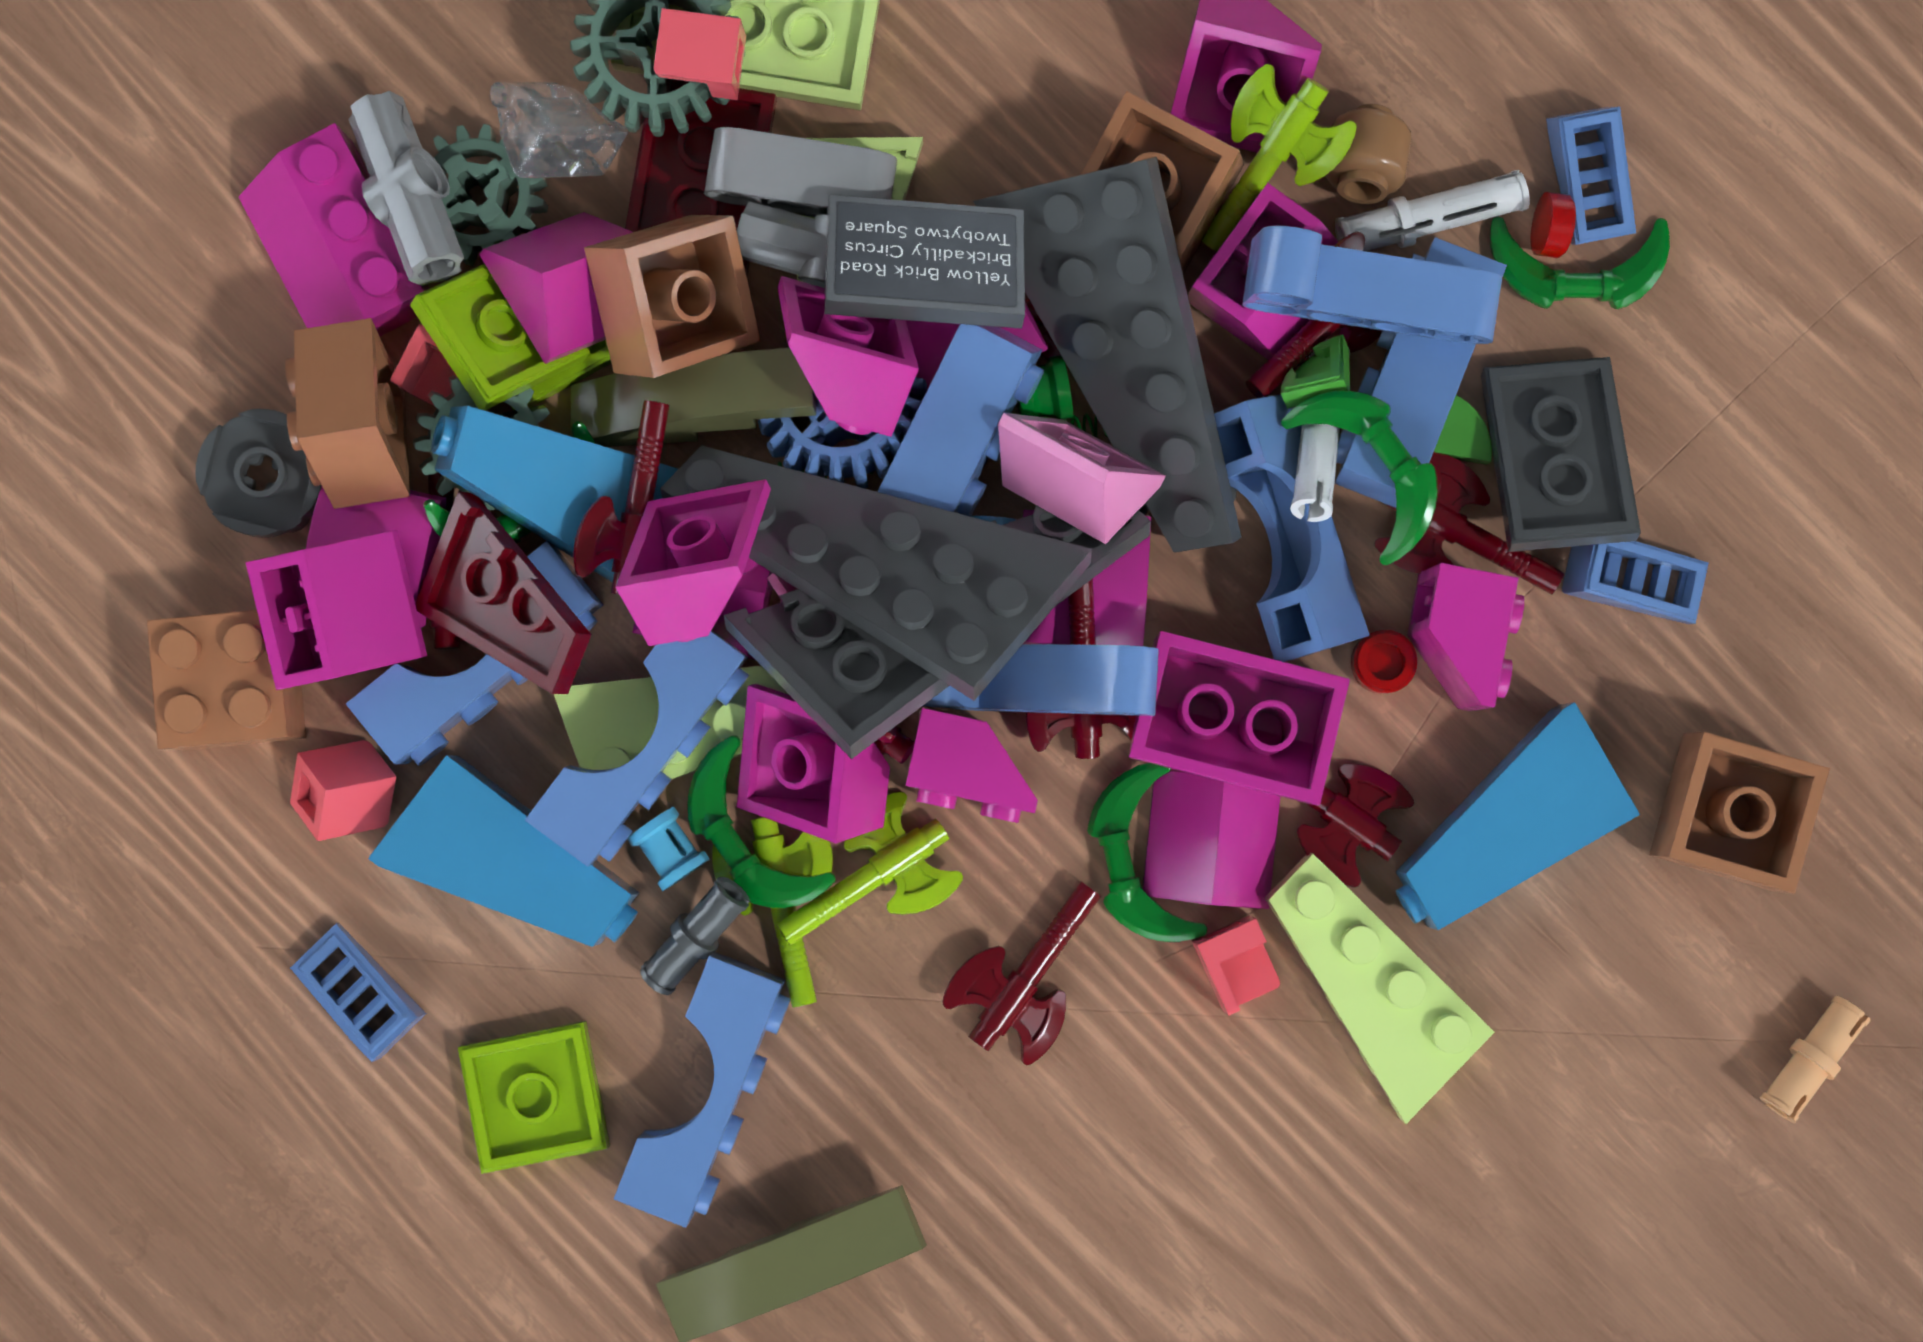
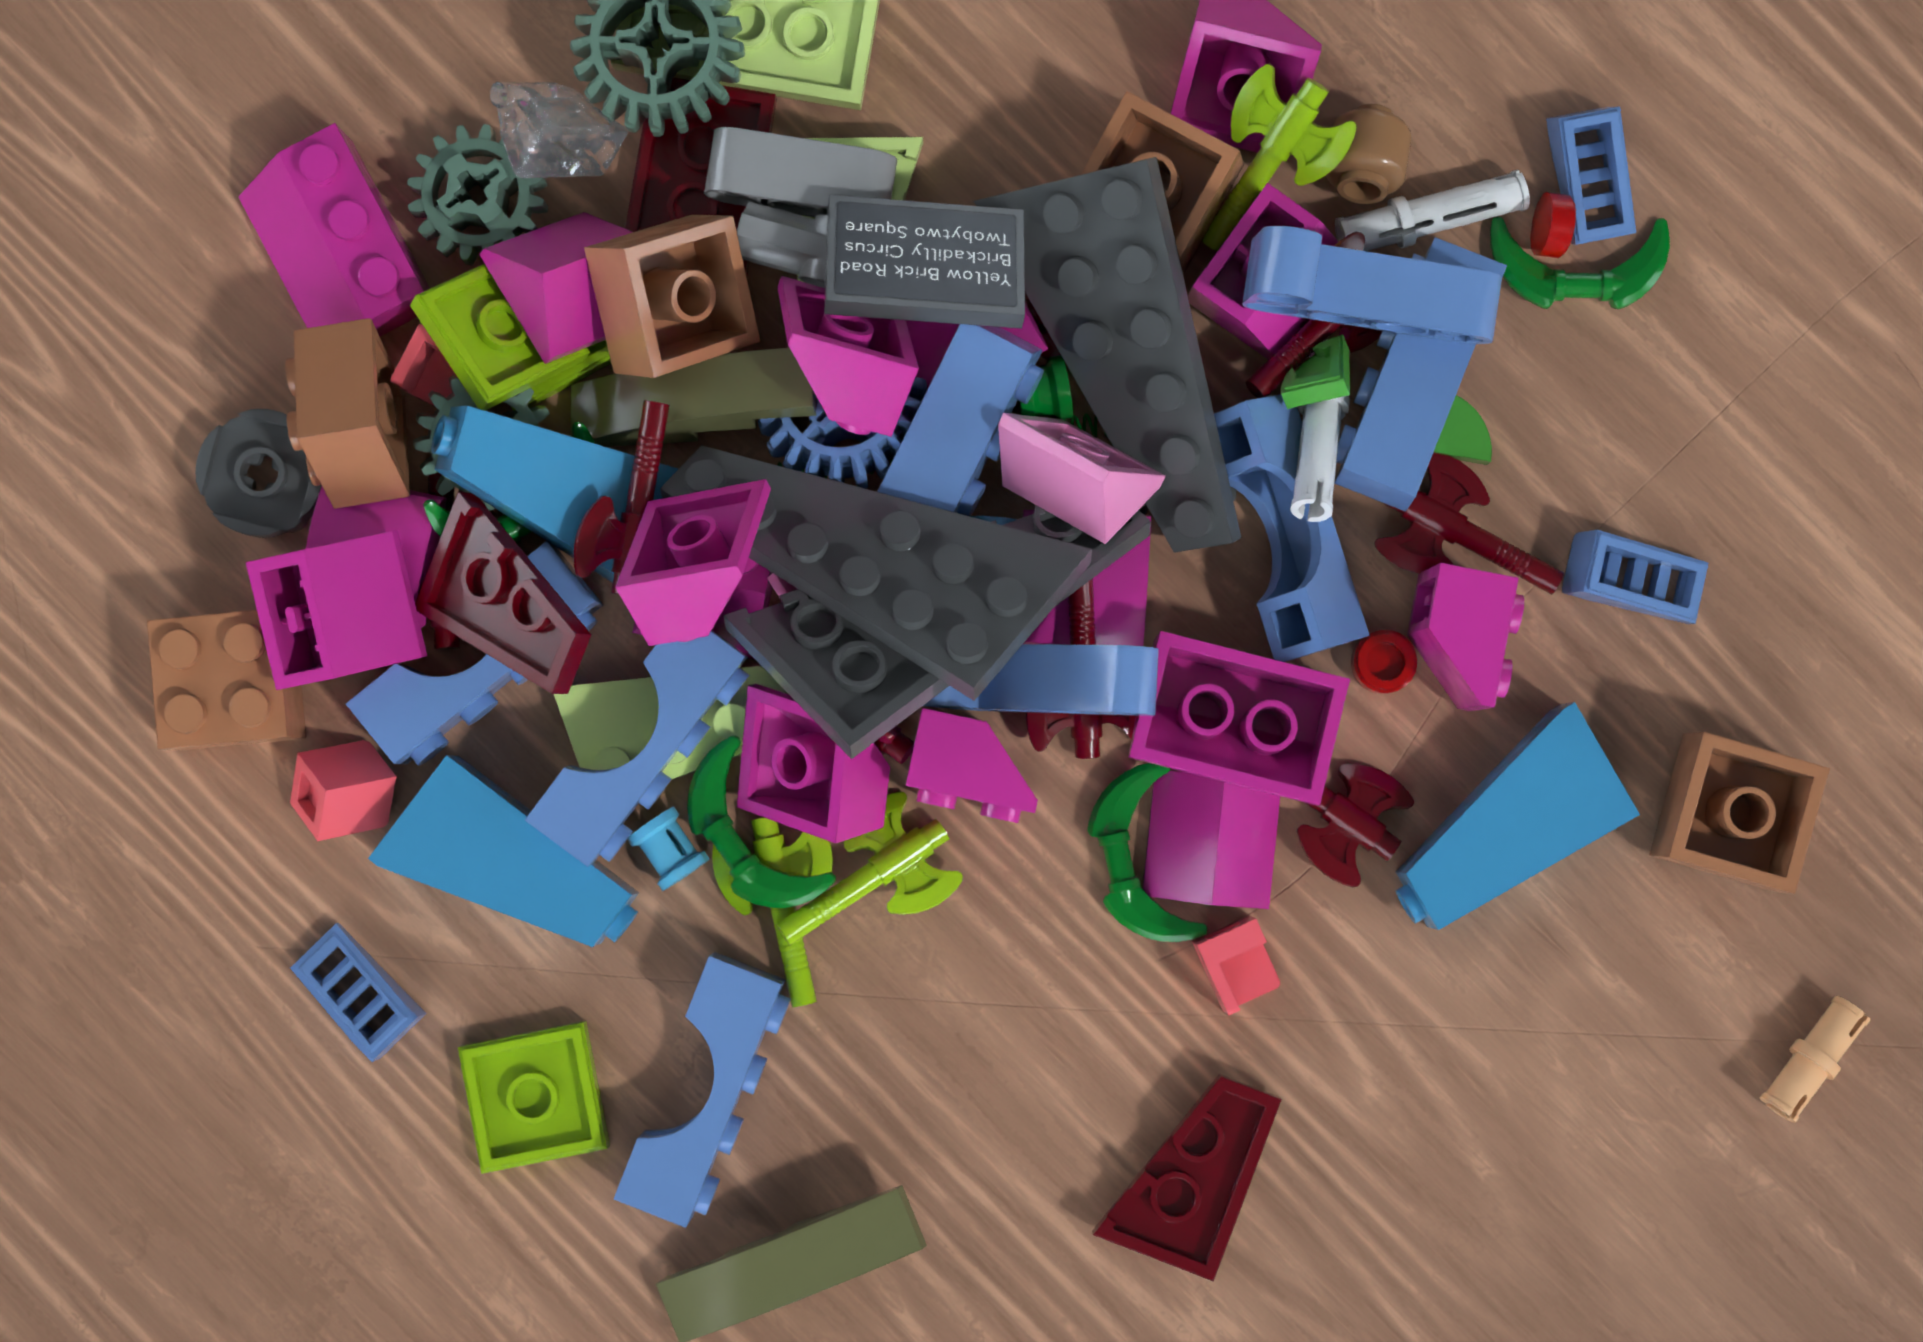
light grey piece [348,91,464,286] -> none
dark grey pin [640,877,750,995] -> none
coral panel [653,8,746,100] -> none
dark red piece [942,882,1101,1065] -> none
yellowish green wing [1265,853,1495,1124] -> none
green piece [1281,391,1438,565] -> none
dark grey tile [1481,357,1641,552] -> none
none -> dark red wing [1092,1074,1282,1282]

